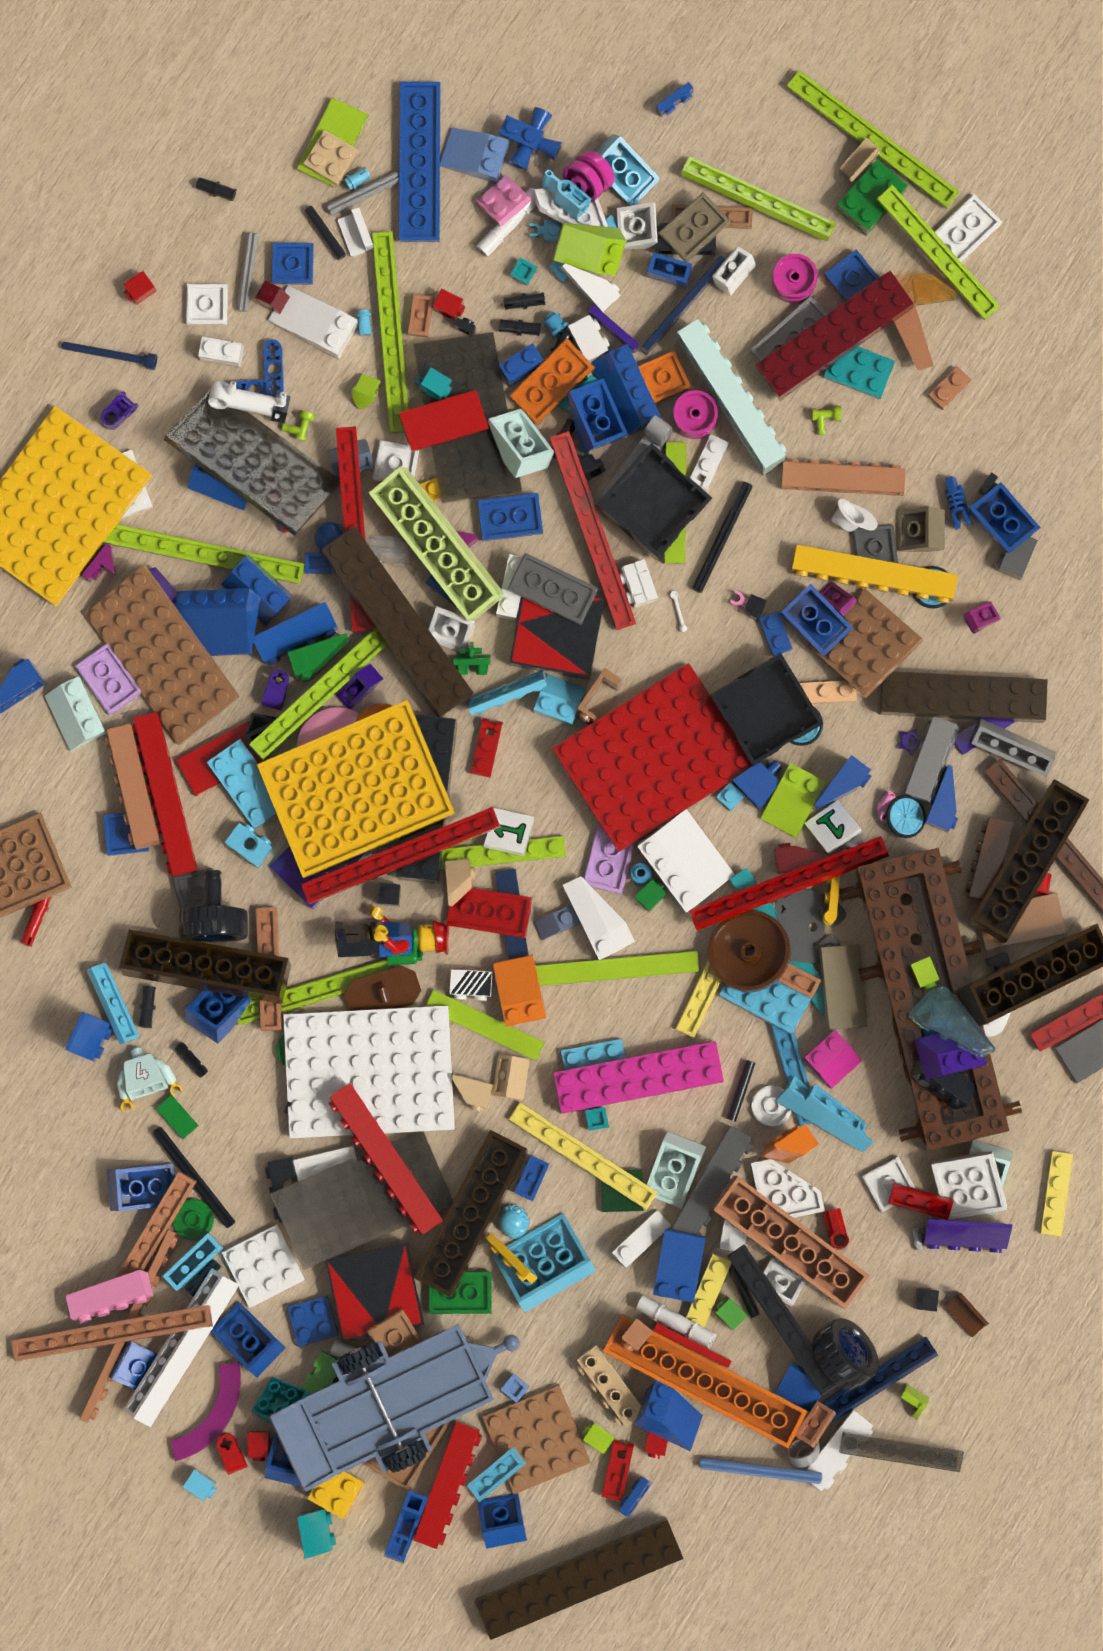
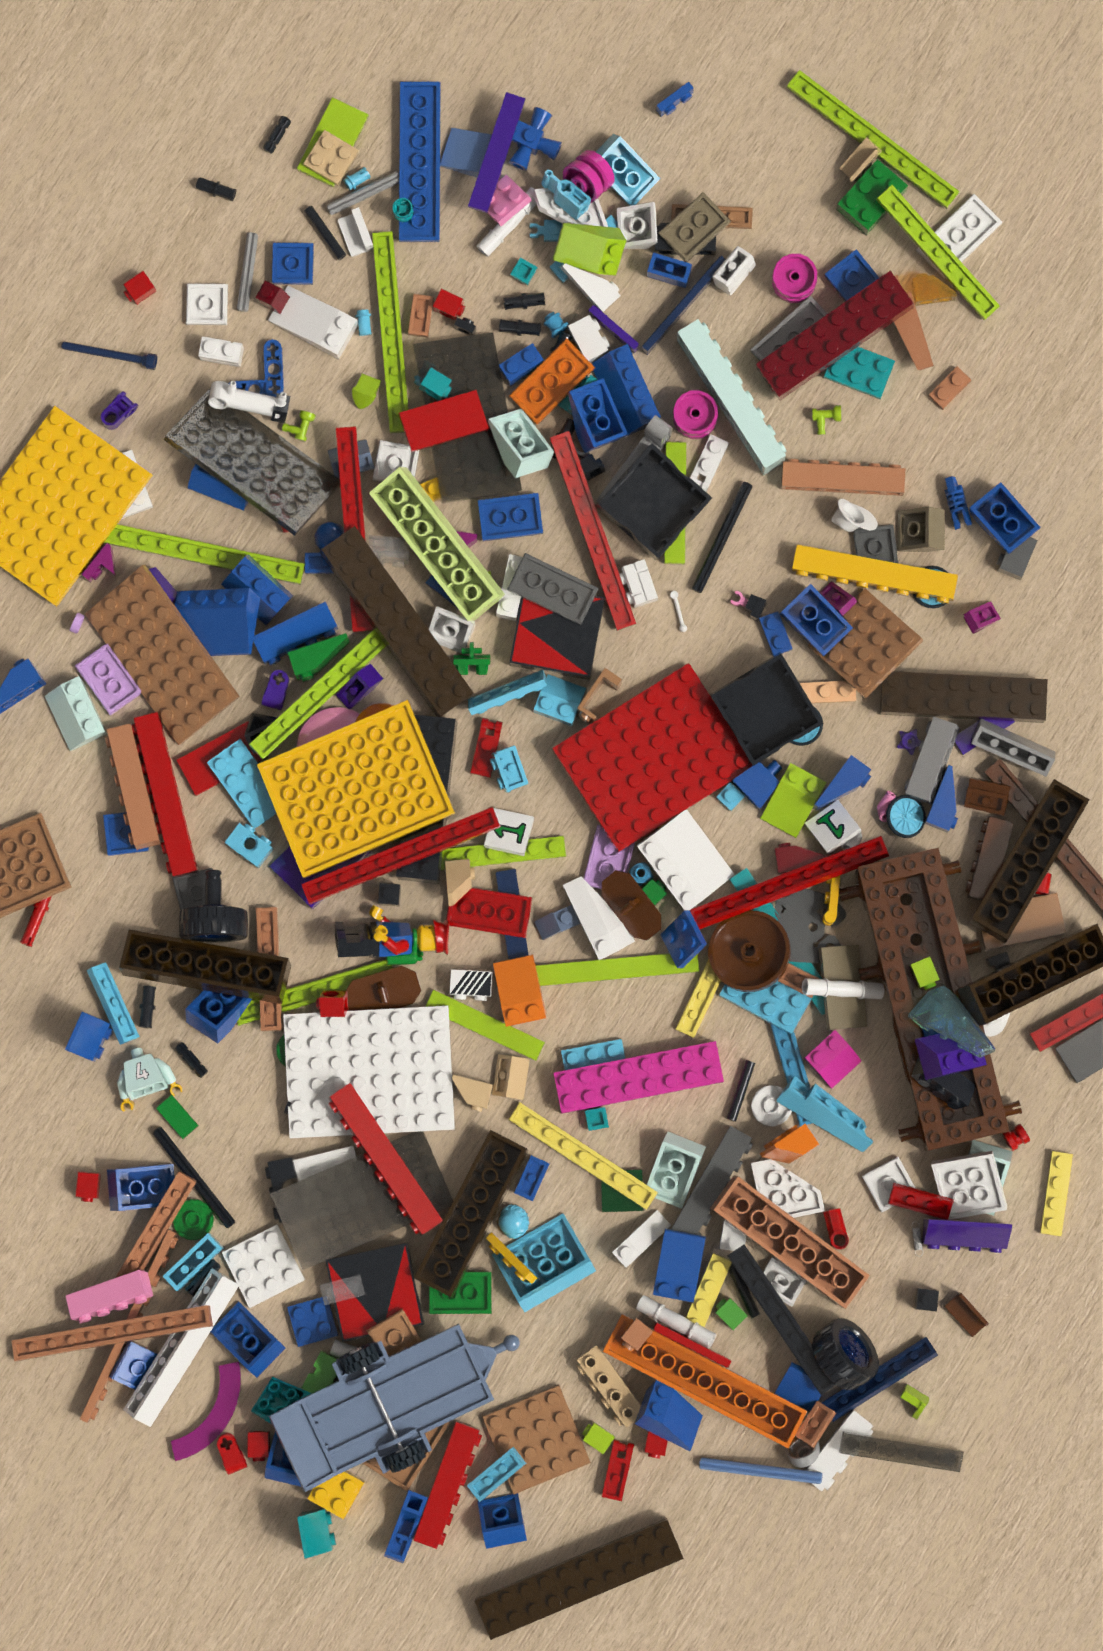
medium azure brick [183,1469,217,1501] -> none
medium blue plate [501,1373,530,1403] -> none
blue plate [619,1477,652,1517] -> none
orange plate [638,350,691,404] -> none
lime plate [680,156,836,242] -> none
black plate [978,472,998,496] -> none
none -> lavender tile [69,613,85,634]
none -> red brick [76,1172,101,1202]
none -> black axle [263,116,291,154]
none -> red brick [316,991,349,1017]
none -> clear plate [320,1275,365,1305]
none -> teal wheel [392,198,413,222]
none -> dark purple tile [468,92,526,213]
none -> medium azure bracket [490,745,529,793]
none -> reddish brown shield [602,870,661,941]
none -> blue plate [660,911,707,968]
none -> white piece [802,978,884,999]
none -> reddish brown plate [964,777,1011,816]
none -> red wheel [1002,1124,1030,1152]

